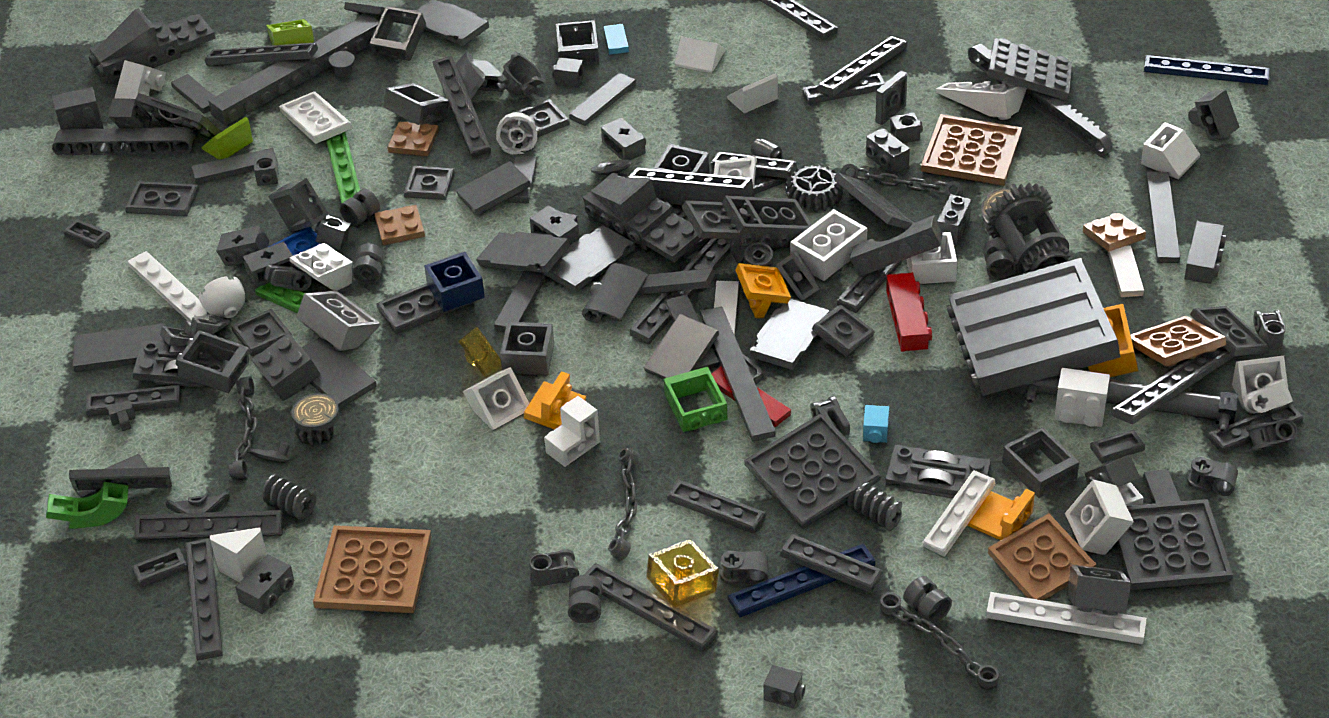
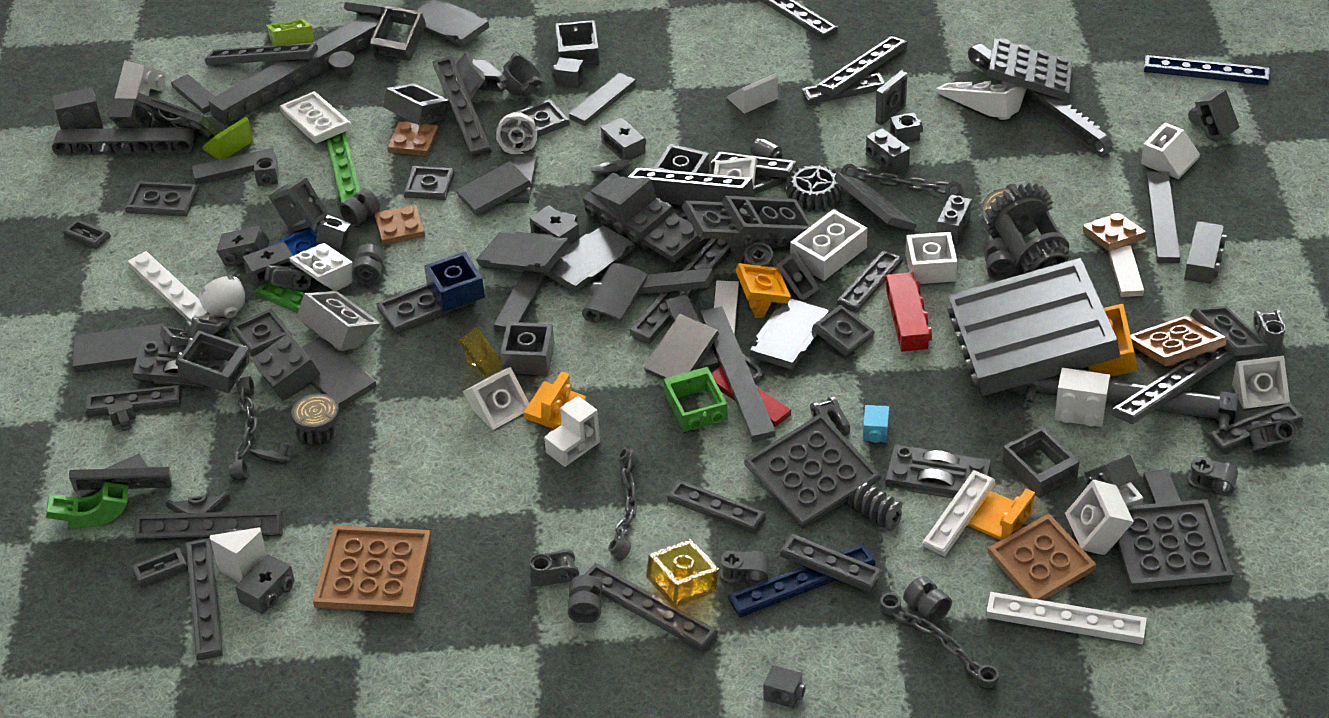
dark grey wedge [89,8,216,85] -> none
dark grey piece [262,474,317,520] -> none
tile [604,24,629,55] -> none
white slope [675,36,726,73] -> none
dark grey arch [850,215,943,277] -> none
medium nougat plate [921,114,1022,186] -> none
dark grey brick [1067,564,1131,615] -> none
dark grey tile [1090,429,1145,464] -> none
white piece [1242,378,1293,414] -> none

